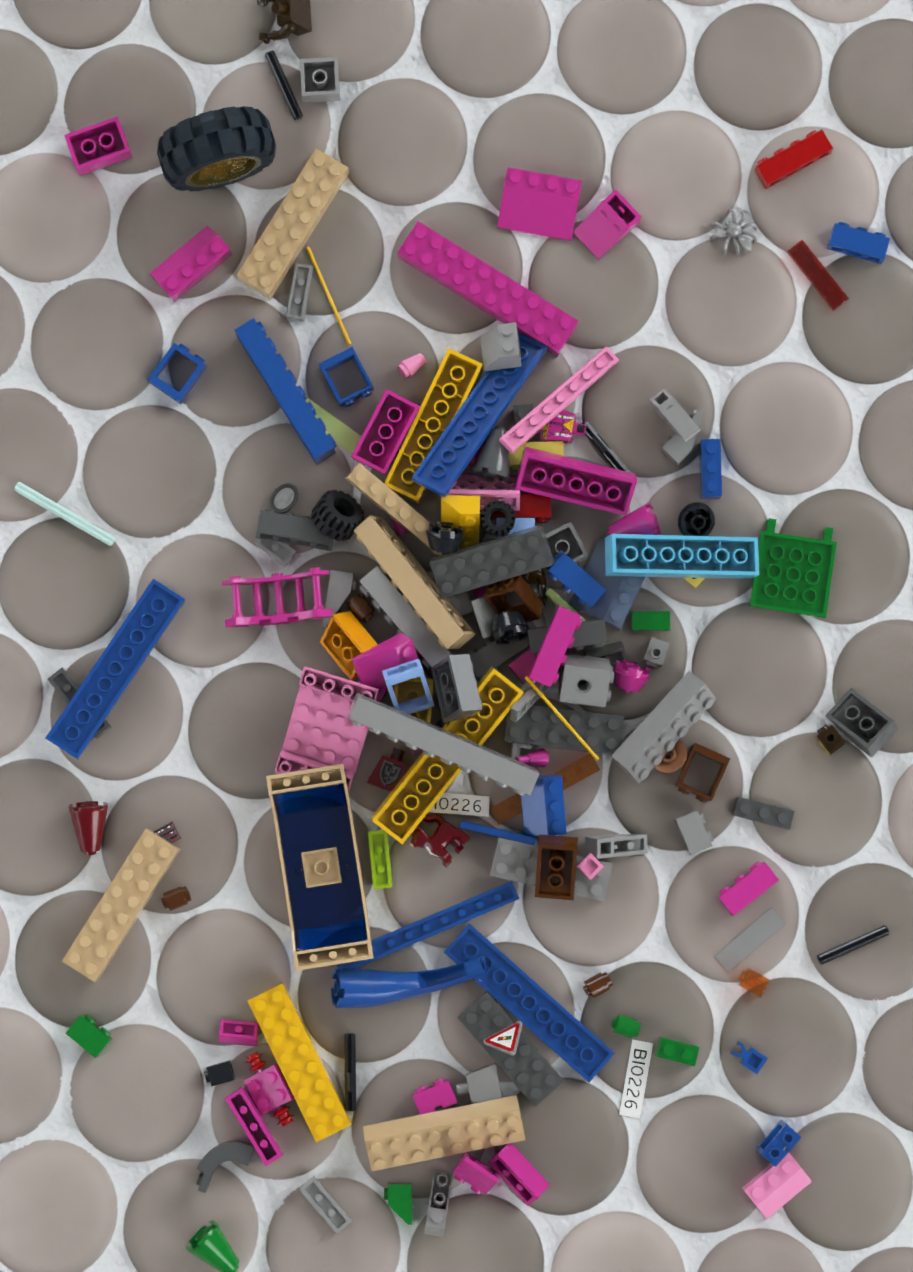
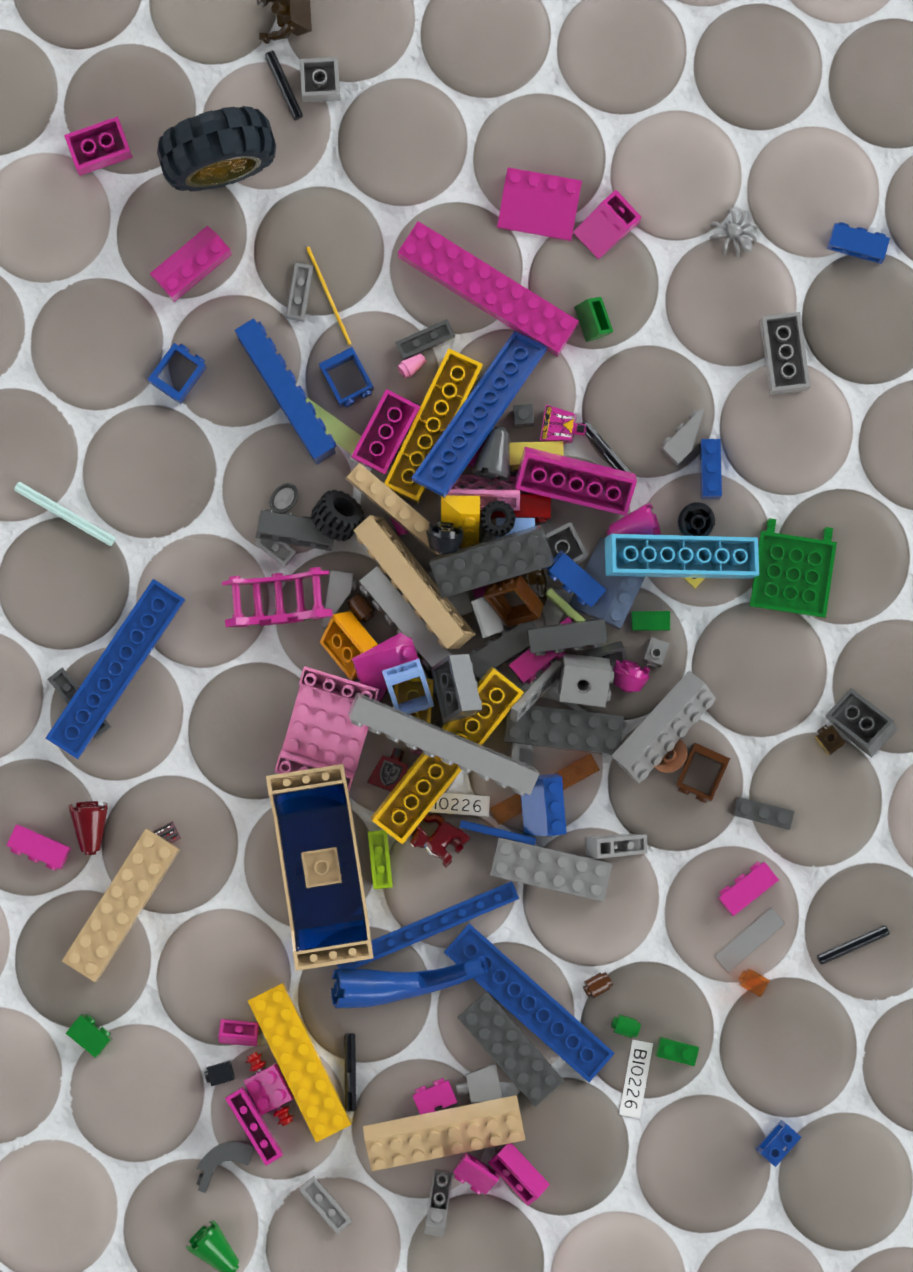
reddish brown brick [161,886,192,911] -> none
tan brick [236,149,349,300] -> none
green slope [384,1183,412,1225] -> none
light grey slope [480,322,522,372] -> none
piece [483,1021,523,1056] -> none
black cone [491,611,529,644] -> none
bright pink tile [499,347,619,454] -> none
dark pink cone [515,748,549,767] -> none
yellow axle [524,676,600,761] -> none
dark pink brick [528,605,582,687] -> none
reddish brown slope [535,834,578,900] -> none
bright pink tile [576,853,604,880] -> none
light grey slope [649,388,701,442] -> none
light grey brick [674,810,714,855] -> none
blue plate [730,1041,768,1074] -> none
bright pink slope [742,1152,812,1219] -> none
red brick [755,130,833,189] -> none
clear red tile [787,240,849,311] -> none
none -> dark pink brick [6,824,71,871]
none -> dark grey plate [395,319,455,360]
none -> green brick [574,297,613,342]
none -> light grey brick [760,312,810,395]

